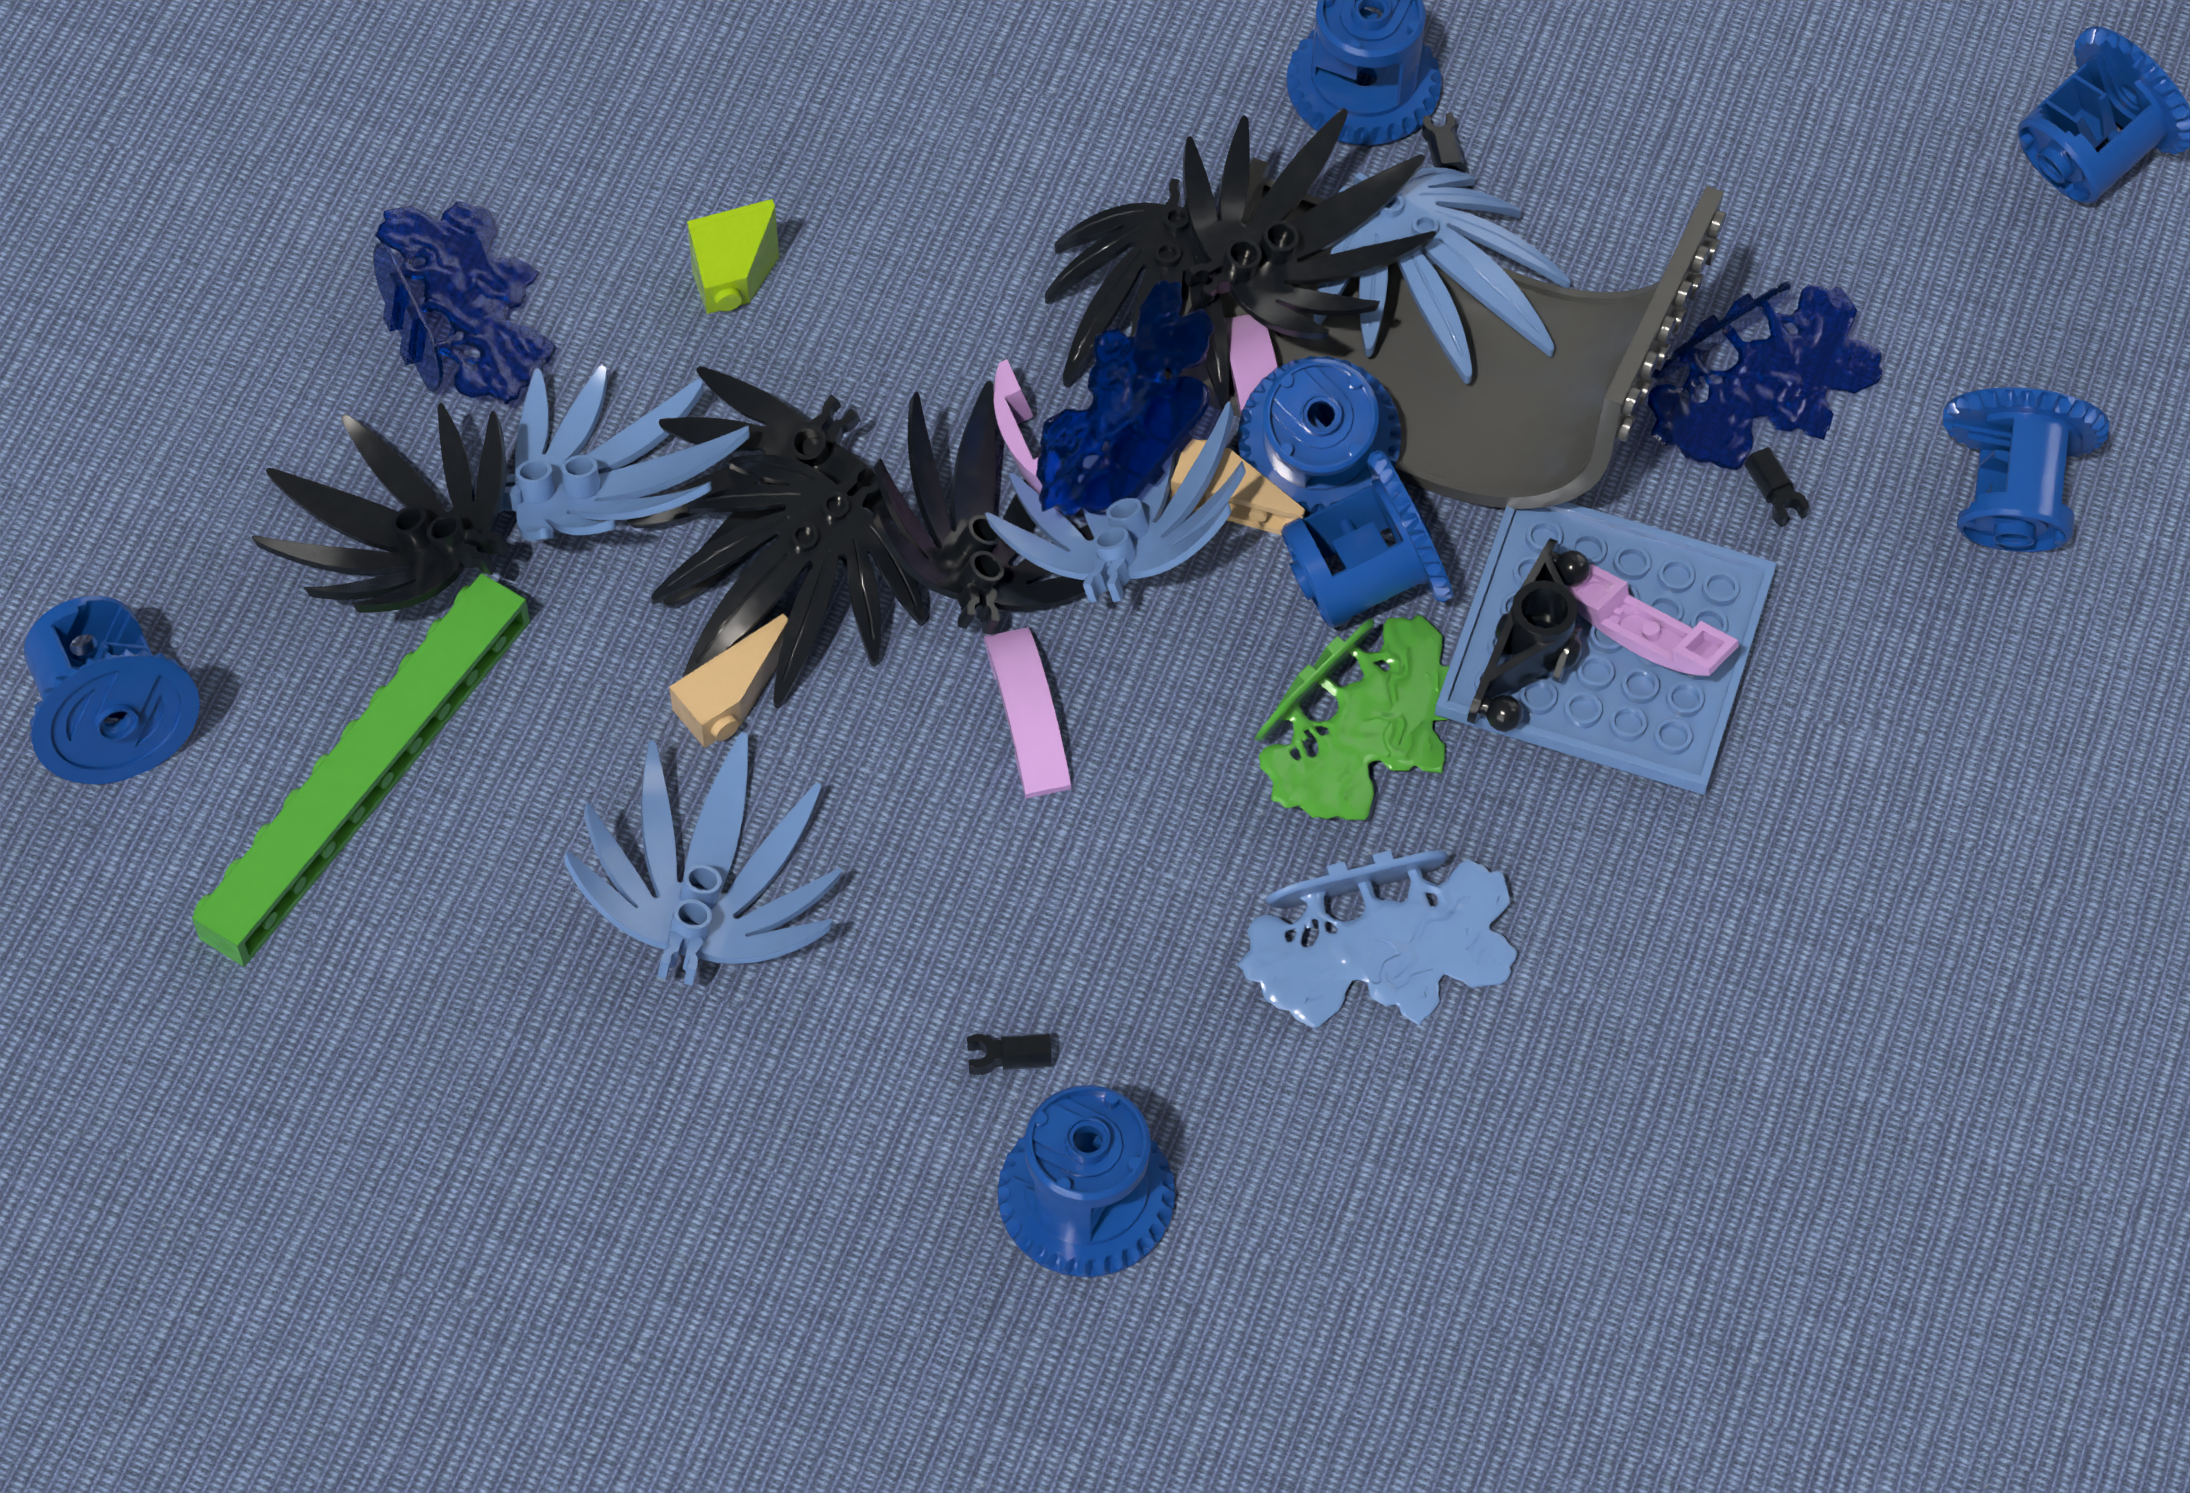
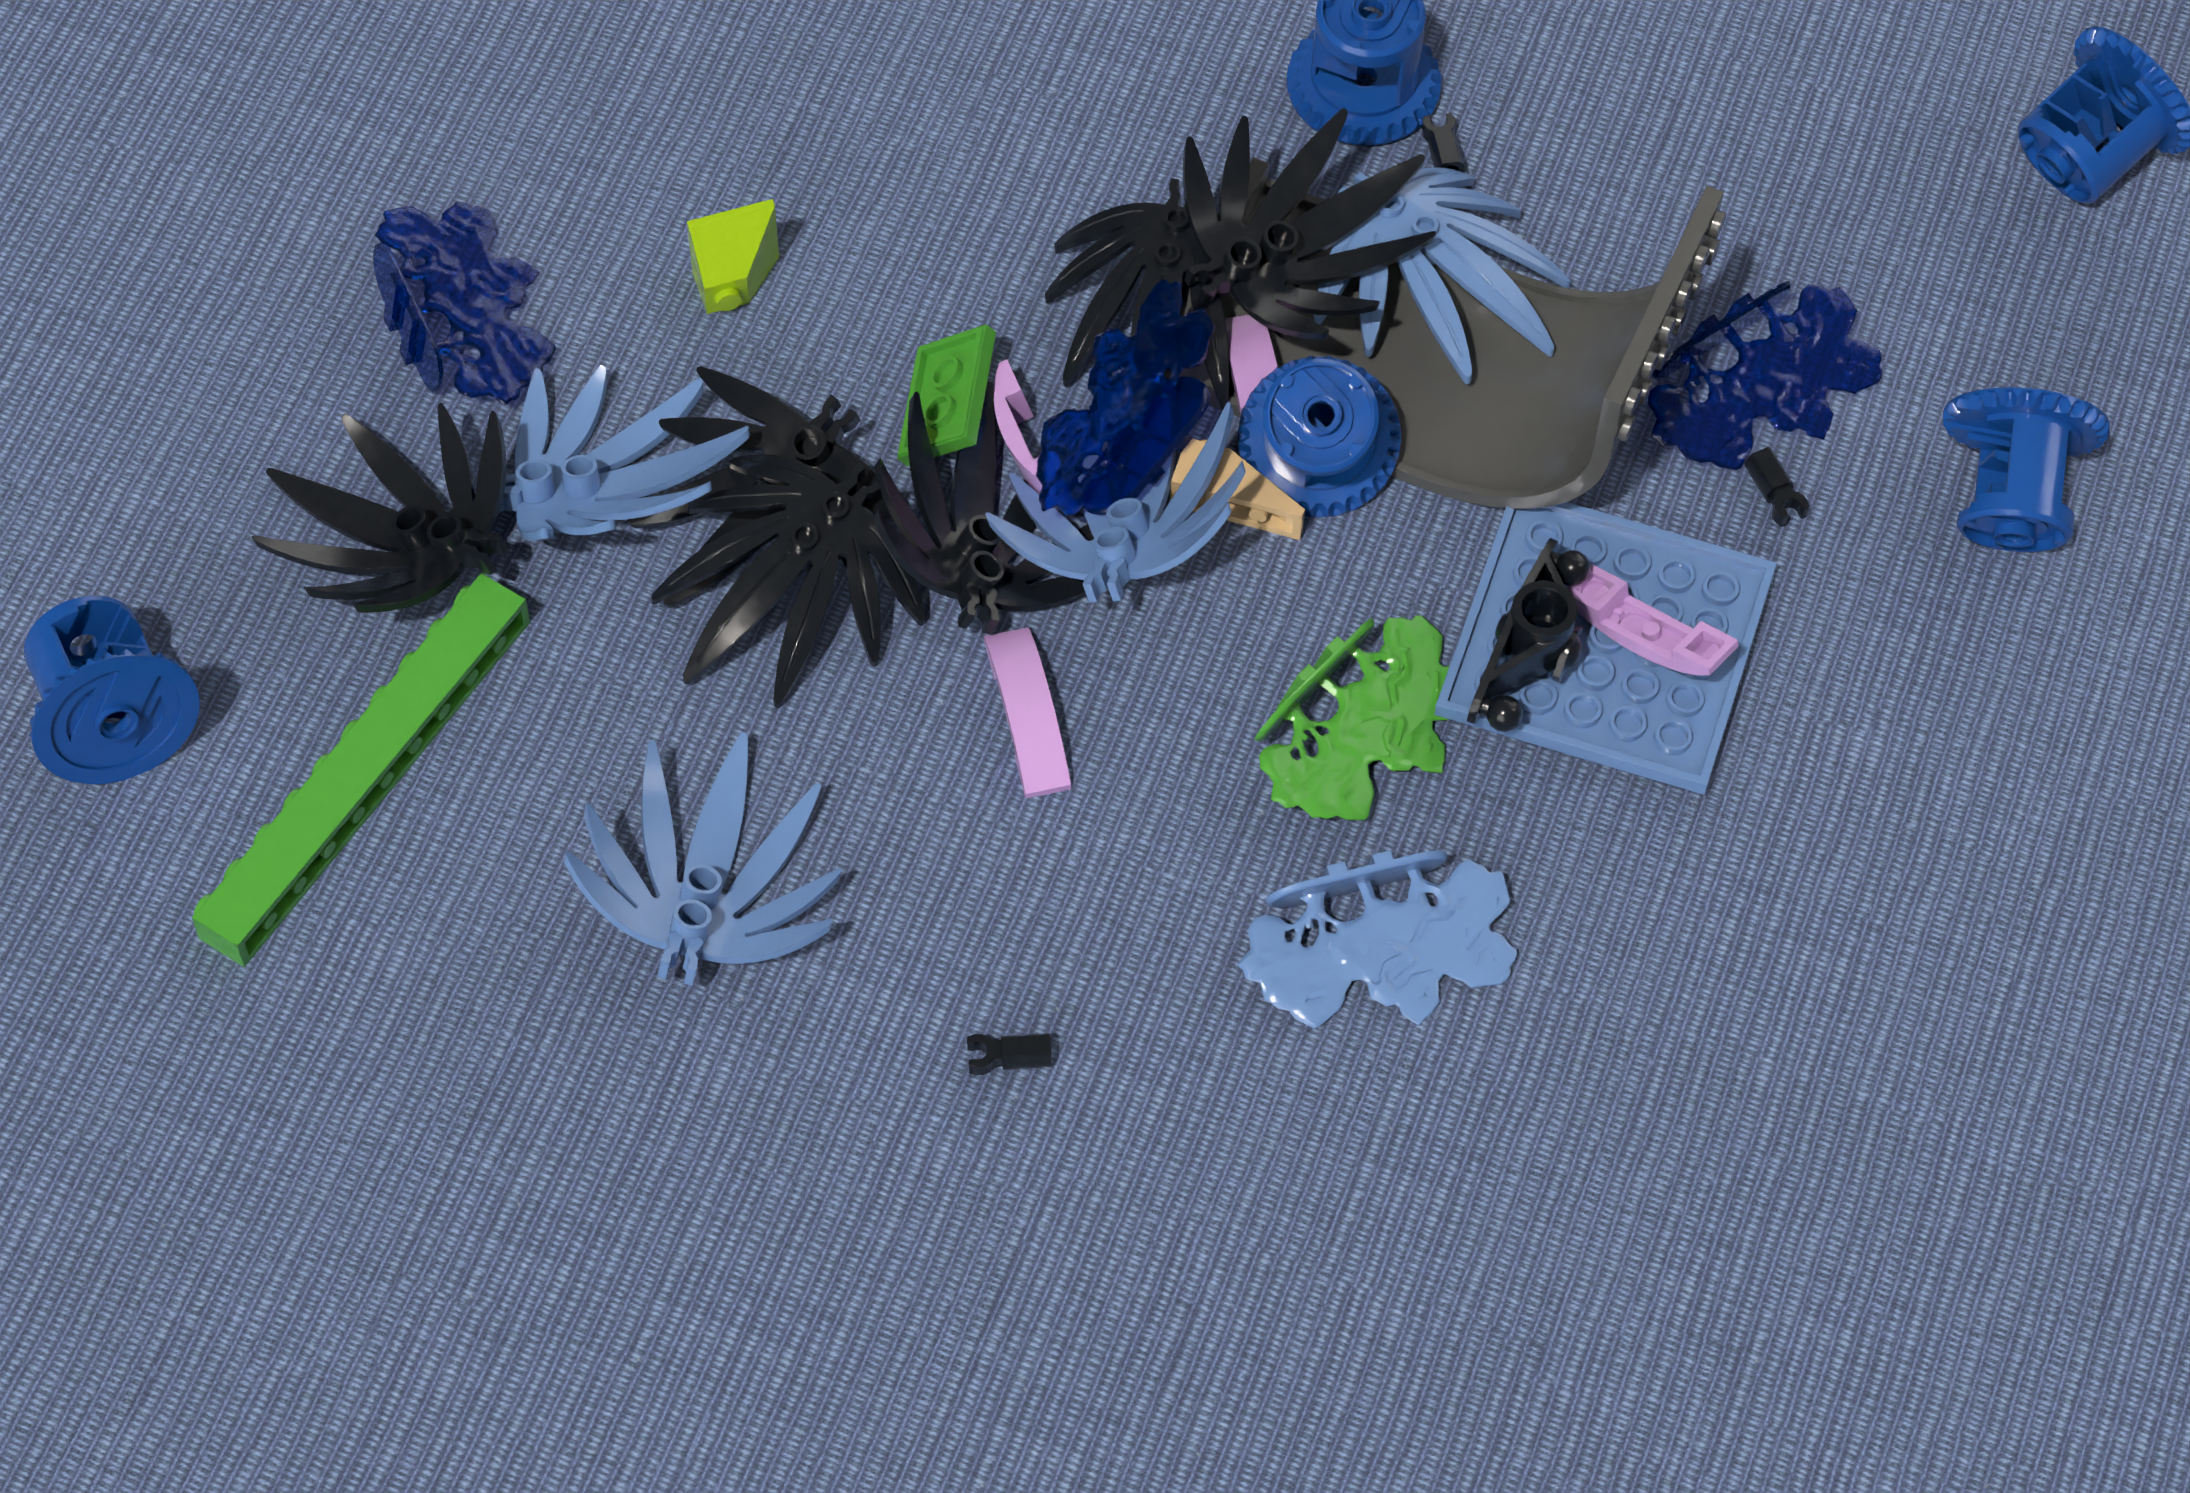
tan slope [669,614,788,748] -> none
blue piece [998,1085,1175,1277] -> none
blue piece [1281,449,1454,629] -> none
none -> bright green tile [897,324,996,466]

